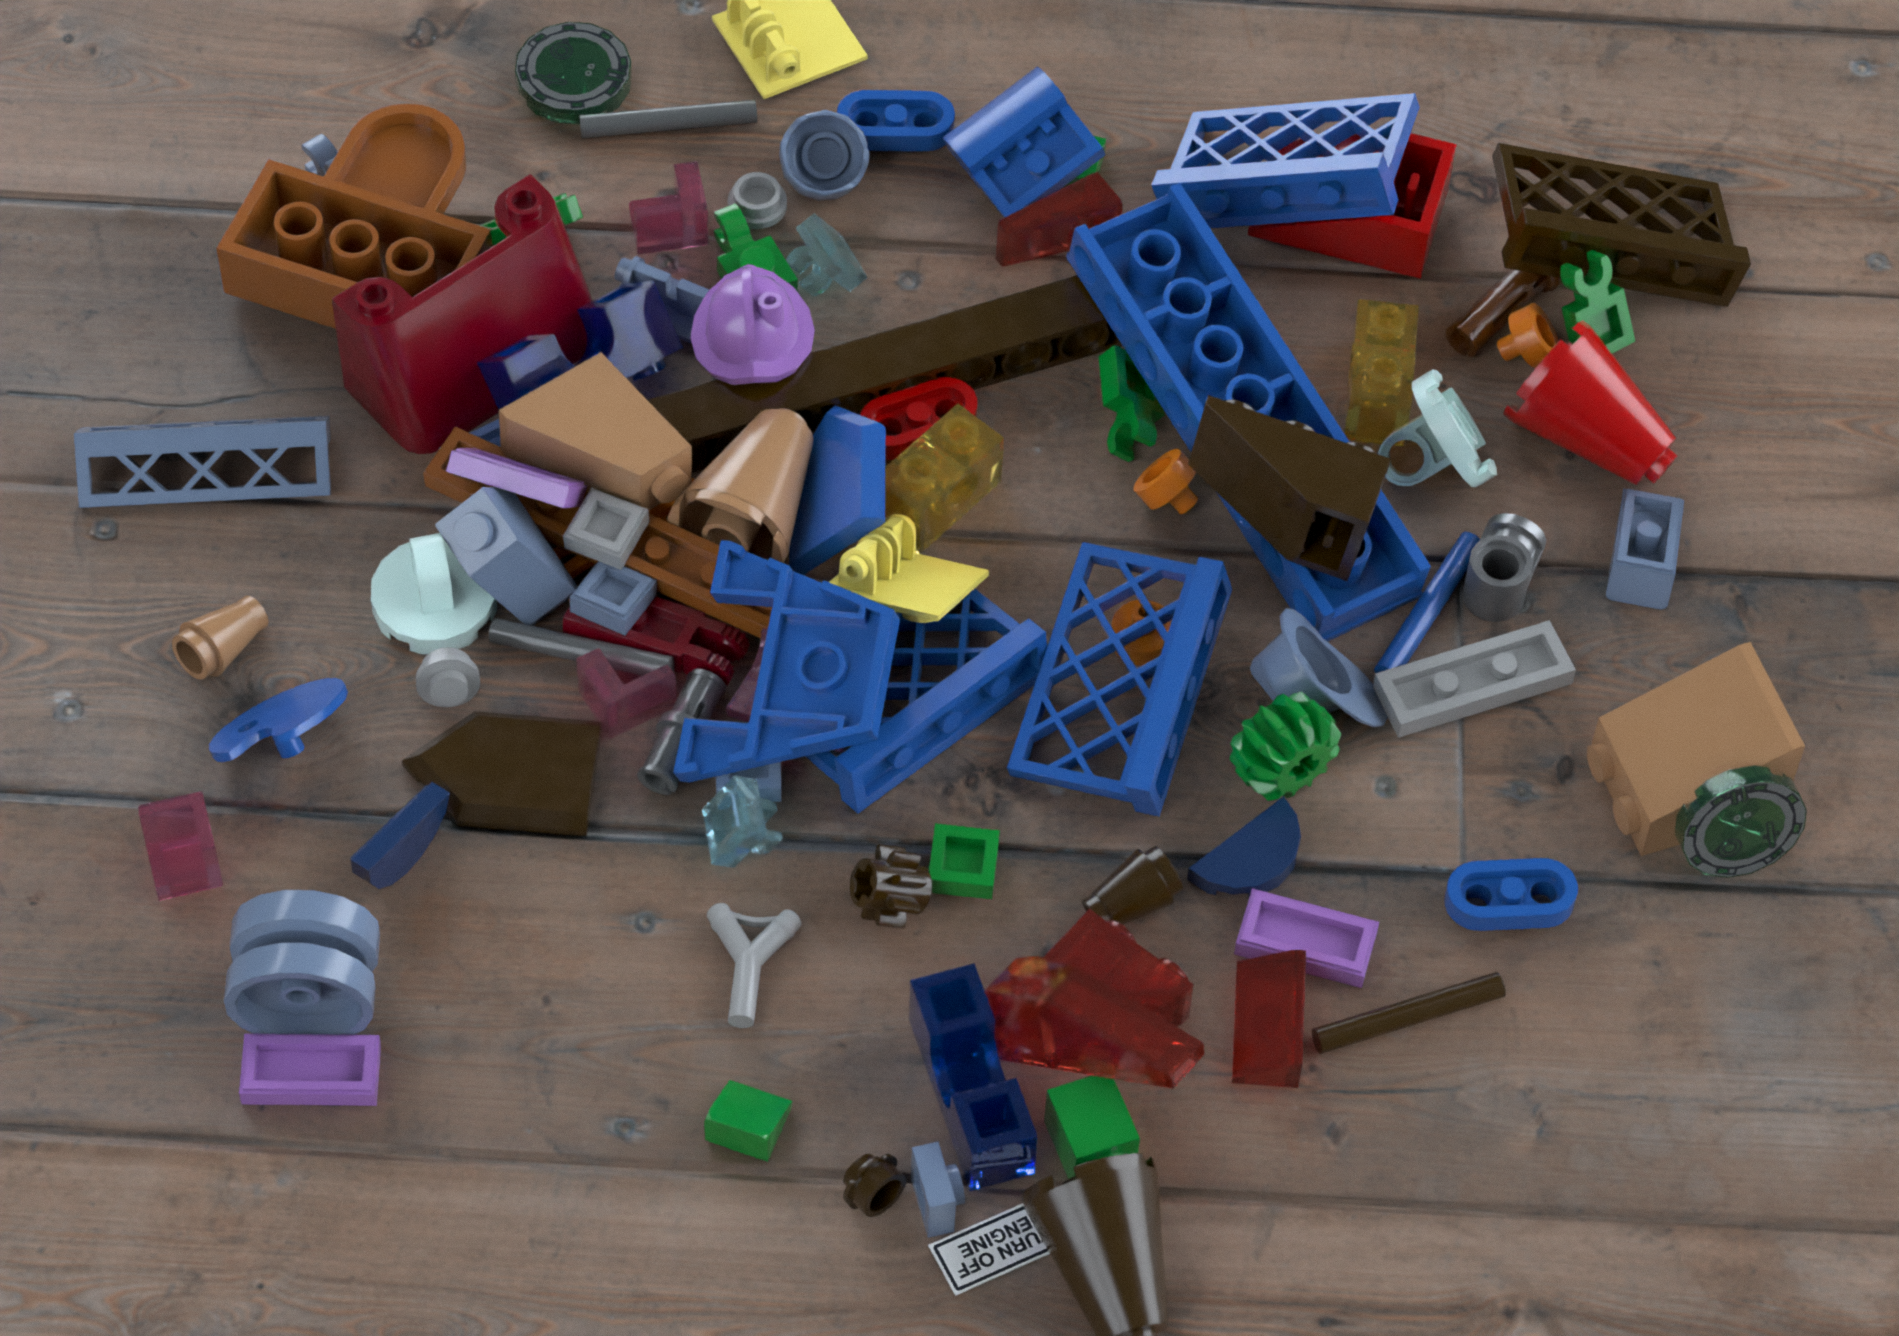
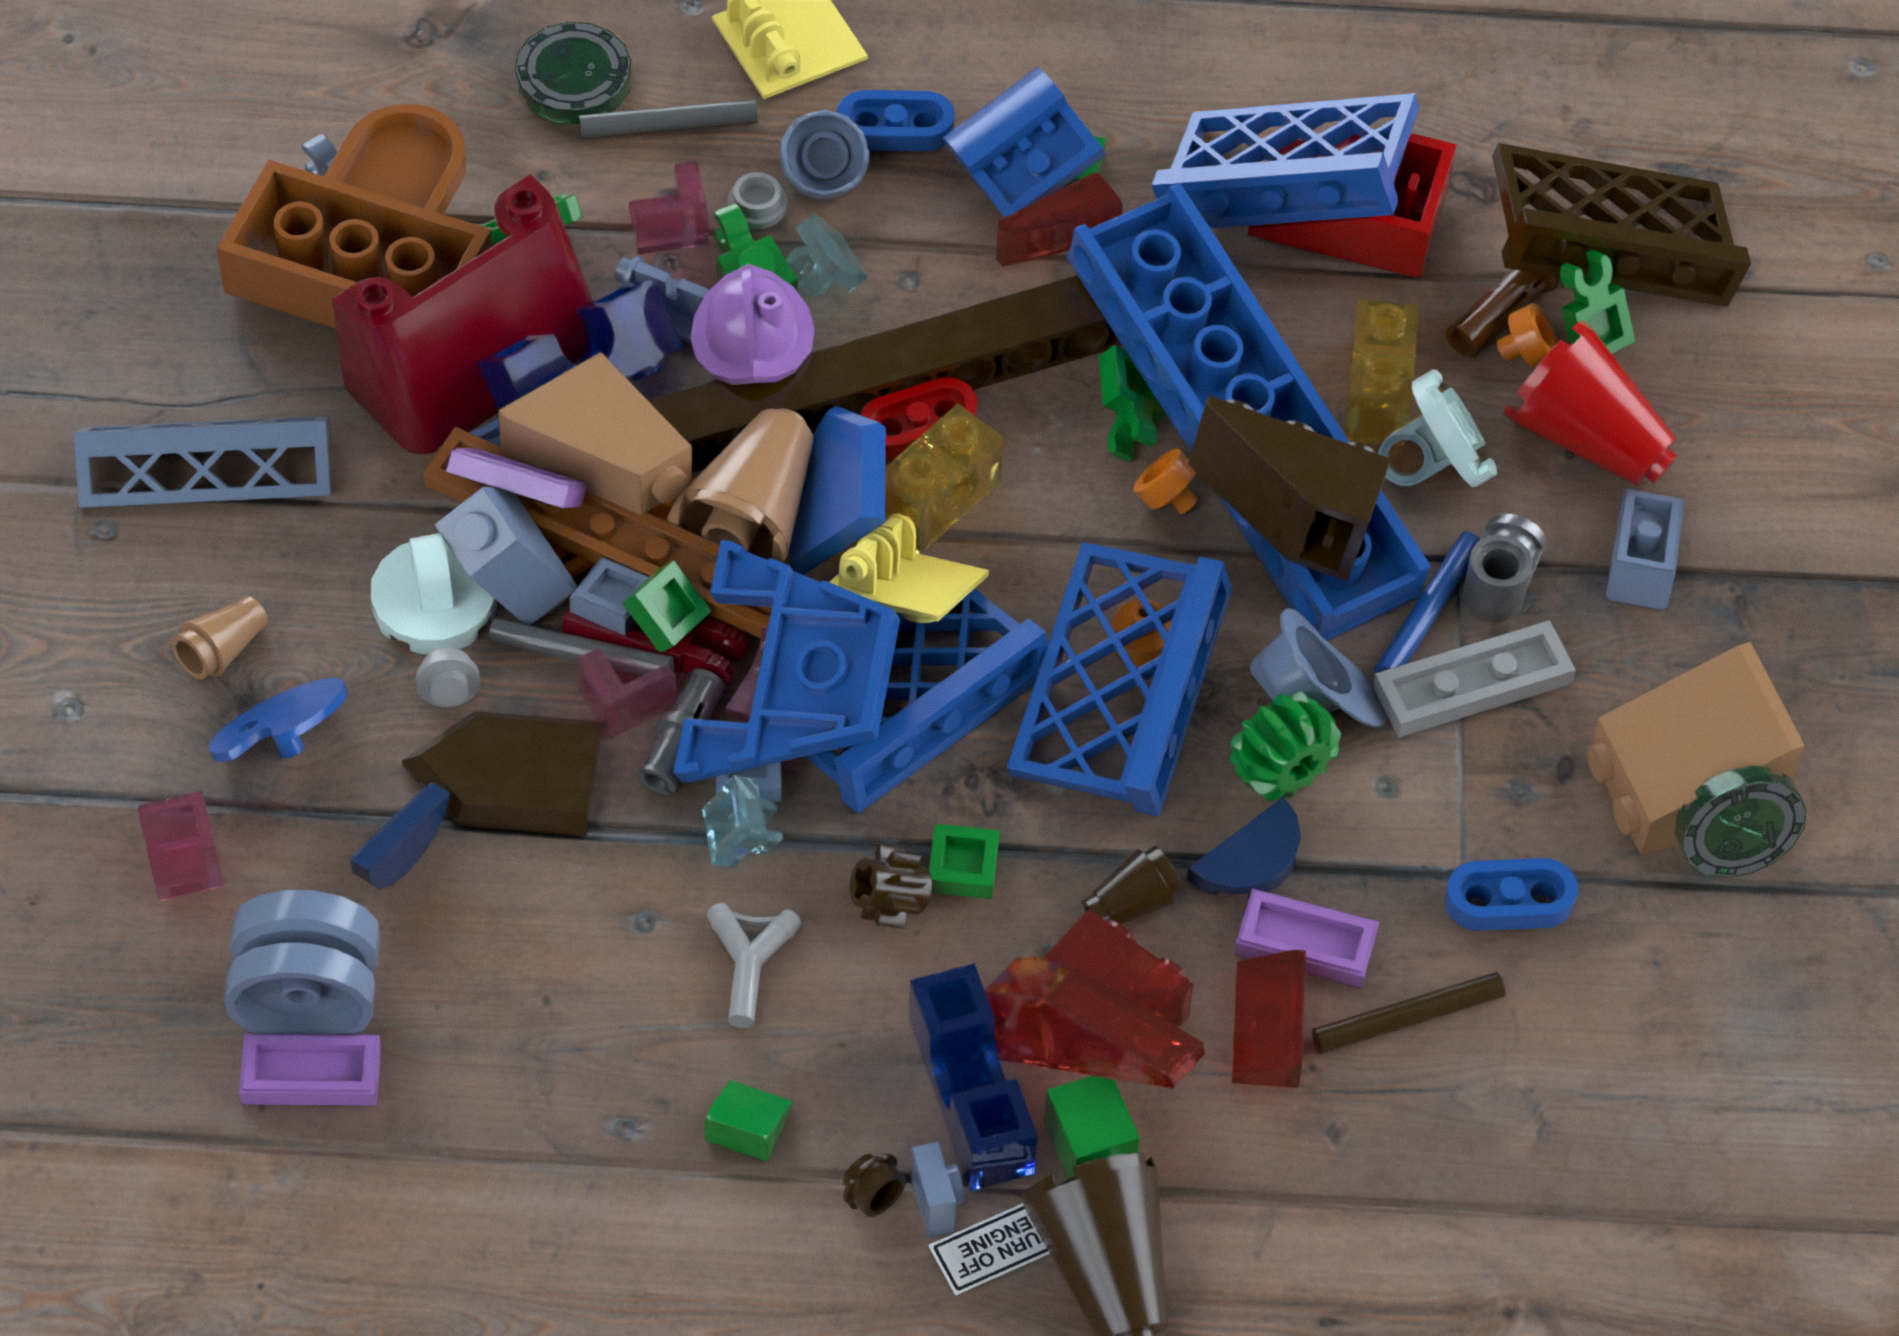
light grey tile [563,487,649,570] -> none
none -> green plate [622,560,711,653]

